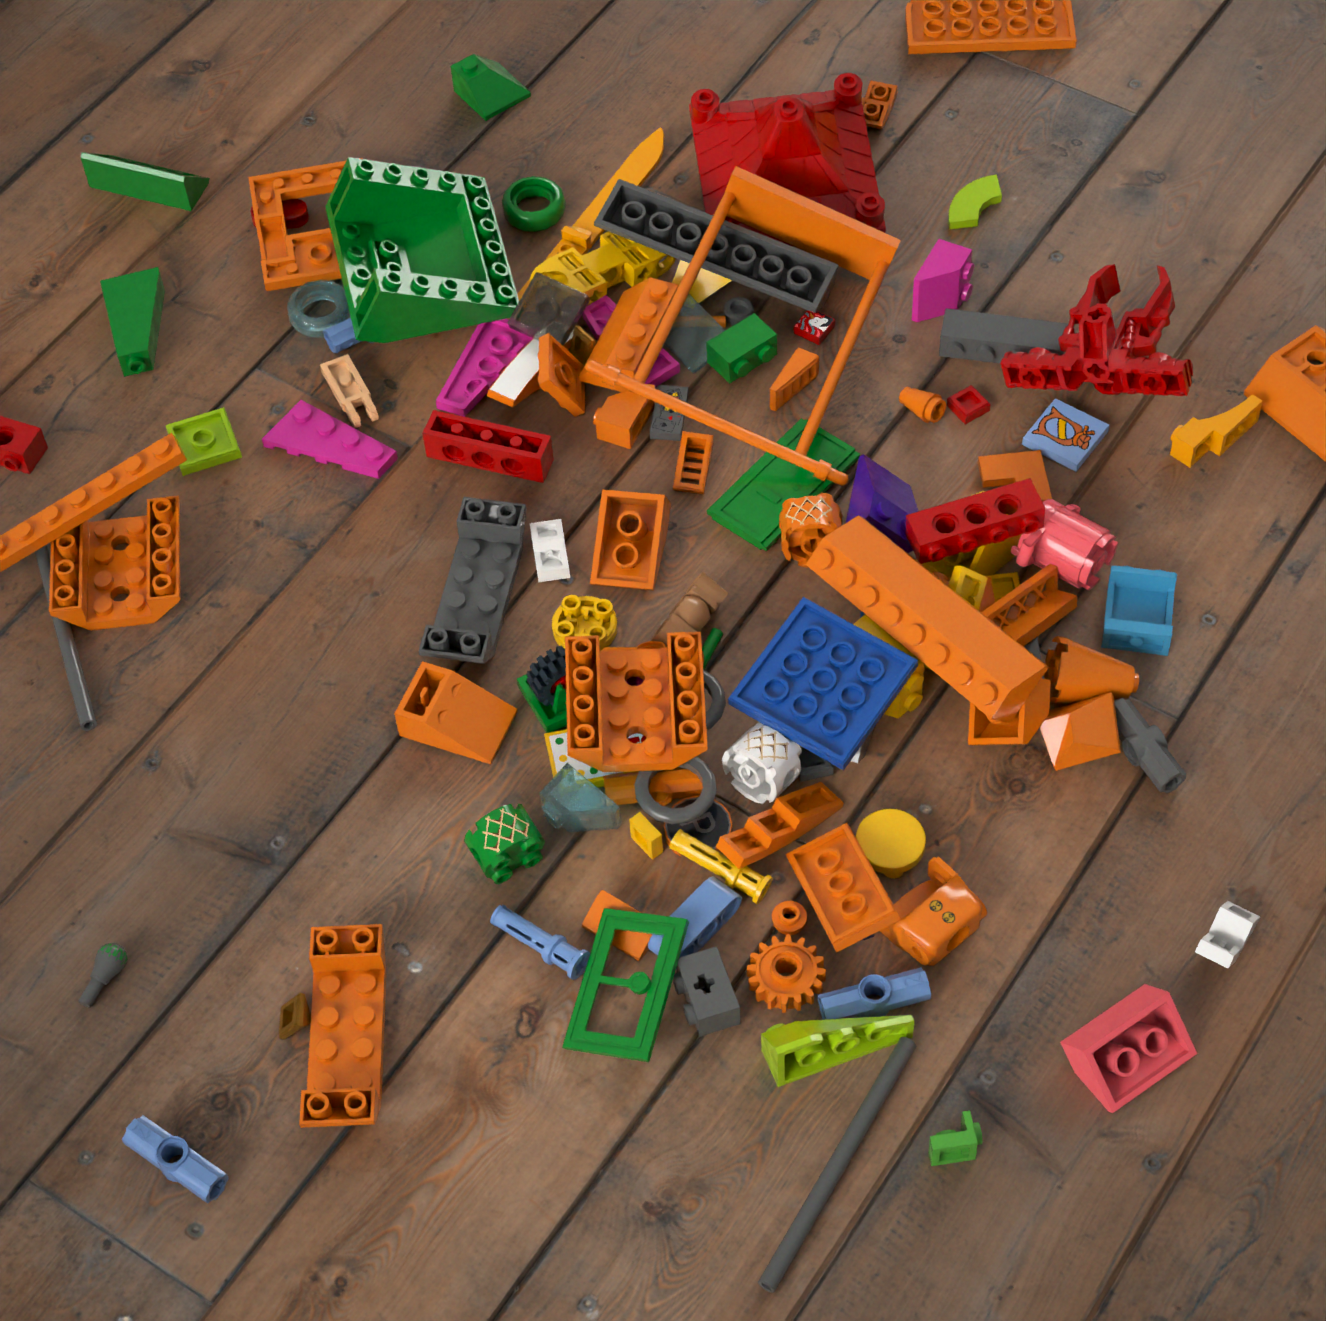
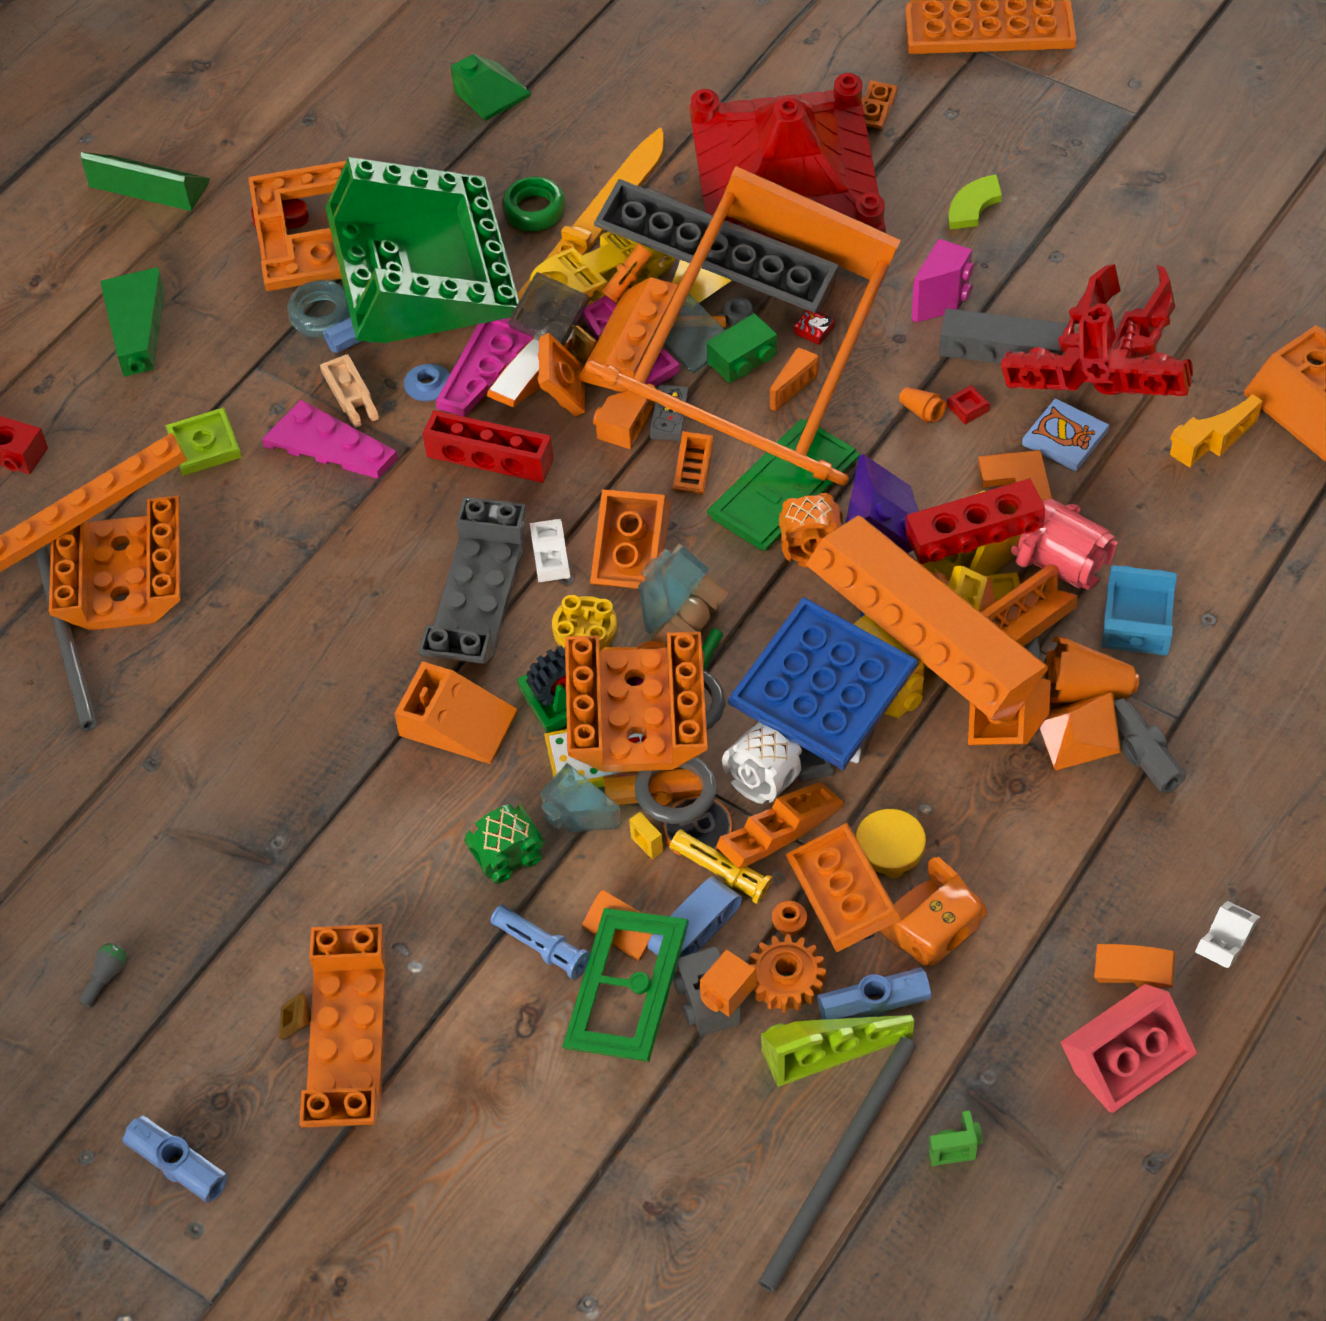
none -> medium blue piece [404,364,450,402]
none -> orange pin [601,243,653,303]
none -> clear light blue slope [638,543,709,634]
none -> orange brick [699,949,756,1017]
none -> orange slope [1094,944,1176,988]

